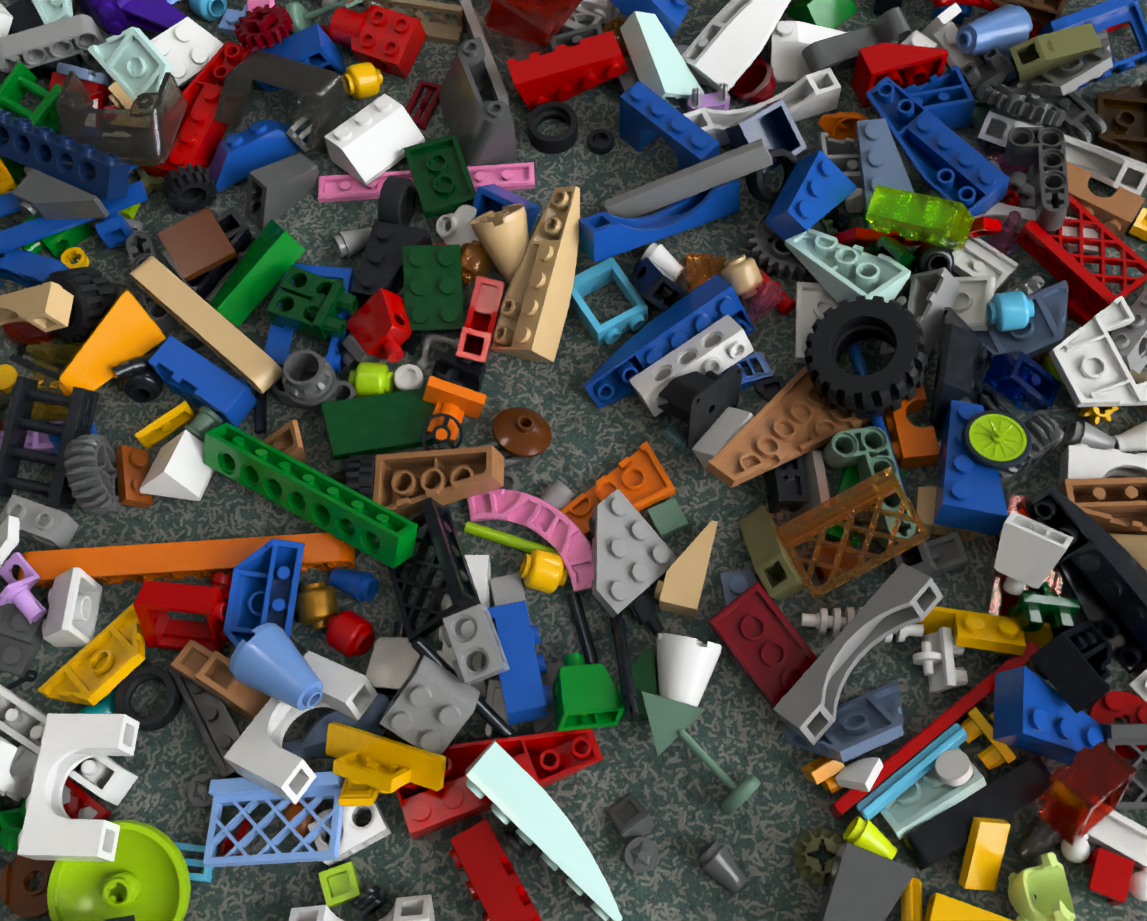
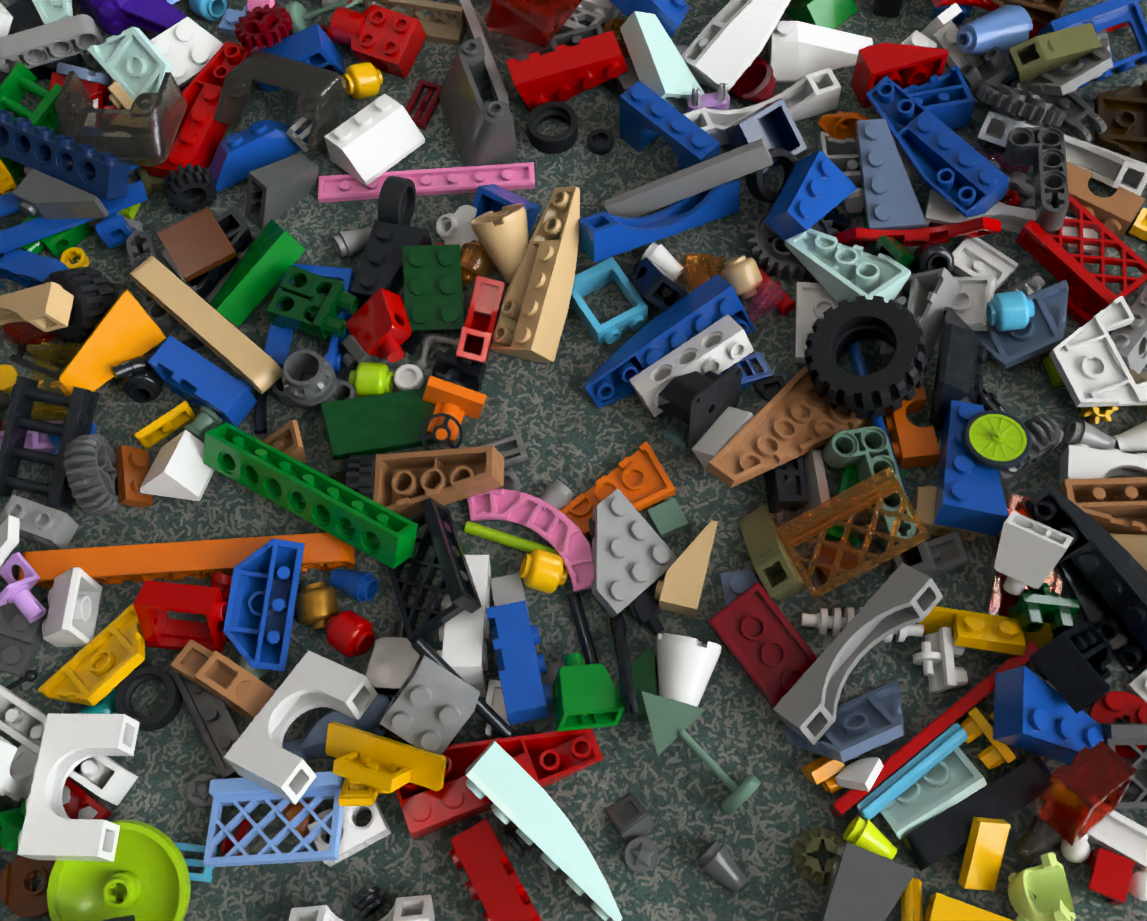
medium blue cone [229,623,323,710] -> none
lime plate [318,861,362,908] -> none
dark green plate [403,134,476,219] -> none
light grey brick [442,604,510,684] -> none
reddish brown dish [493,407,552,457] -> none
dark grey beam [801,7,912,73] -> none
clear neon green wedge [865,185,974,252] -> none
white tile [935,750,973,786] -> none
clear blue brick [983,351,1061,411] -> none
clear pink cone [988,211,1021,254] -> none

